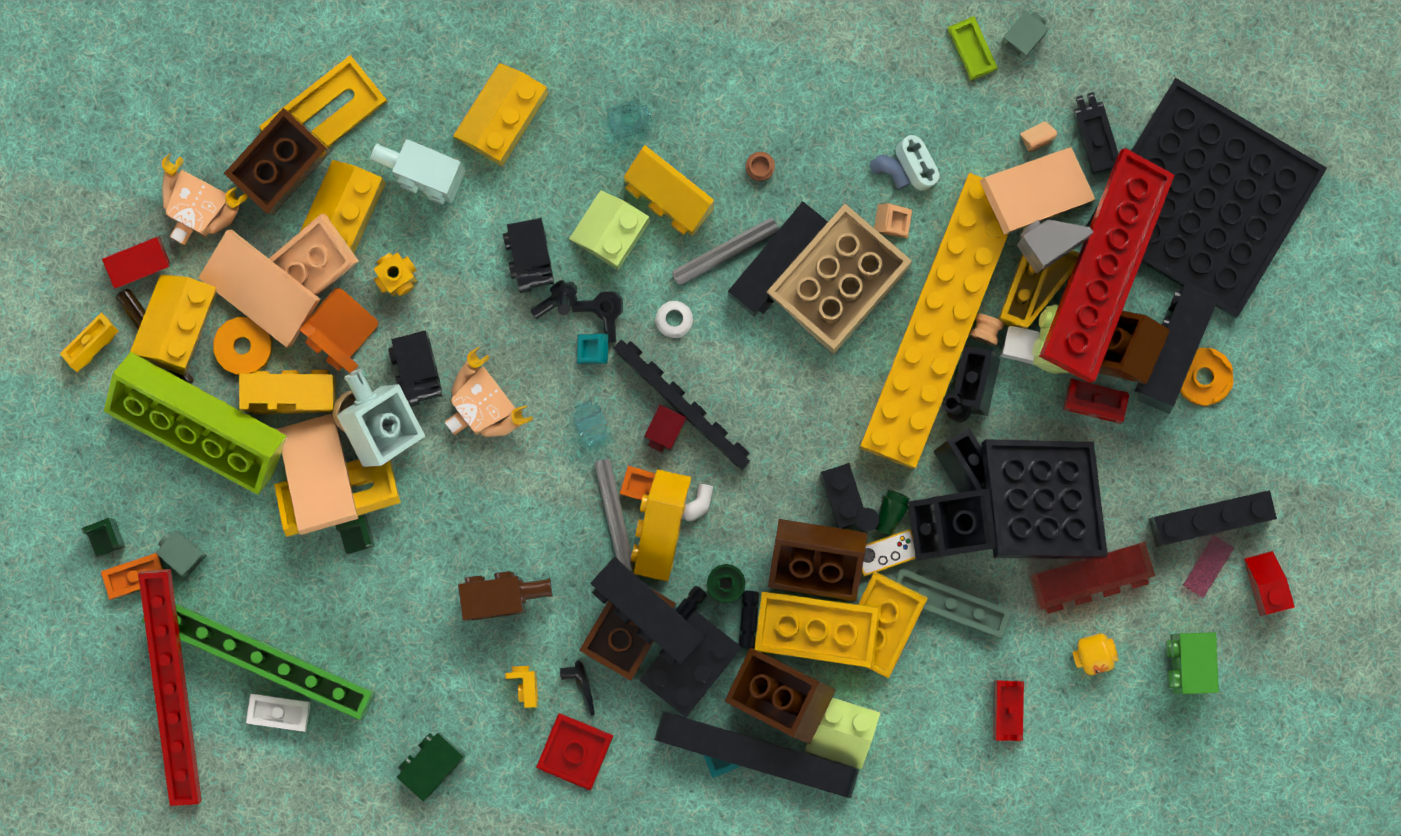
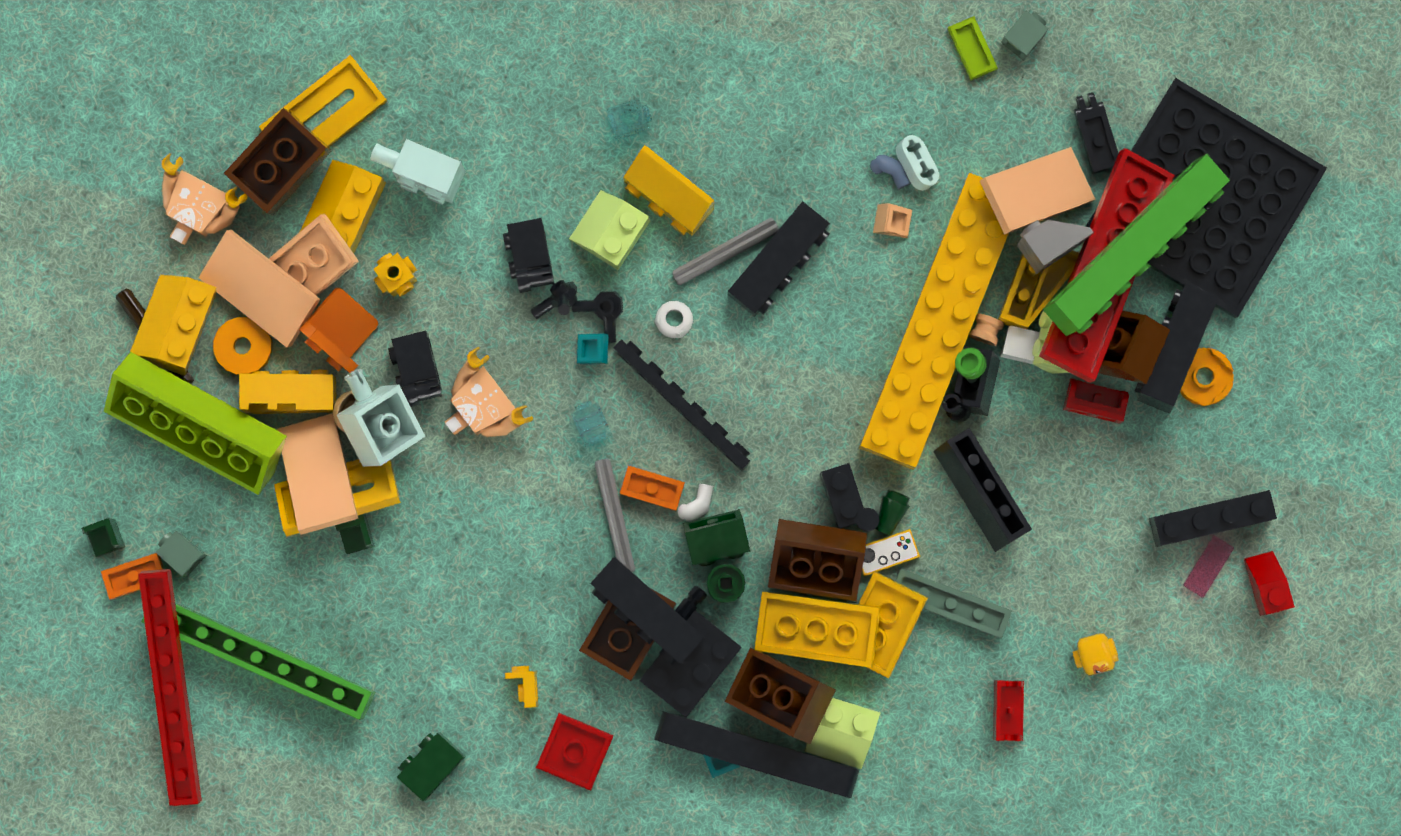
yellow plate [60,312,119,372] -> none
red hinge [102,236,170,289] -> none
white plate [246,694,311,732] -> none
yellow slope [453,63,549,167] -> none
reddish brown brick [458,571,553,621] -> none
black bar [560,660,595,716] -> none
yellow wedge [631,469,692,581] -> none
dark red brick [644,405,687,453] -> none
black axle [739,590,759,649] -> none
nougat plate [746,152,775,181] -> none
tan slope [767,204,912,354] -> none
black slope [908,488,995,560] -> none
black plate [981,439,1108,559] -> none
light nougat slope [1020,121,1058,152] -> none
clear red brick [1028,542,1156,614] -> none
bright green brick [1166,632,1219,694] -> none
none -> dark green brick [682,509,750,566]
none -> bright green tile [955,348,987,379]
none -> bright green brick [1042,154,1230,336]

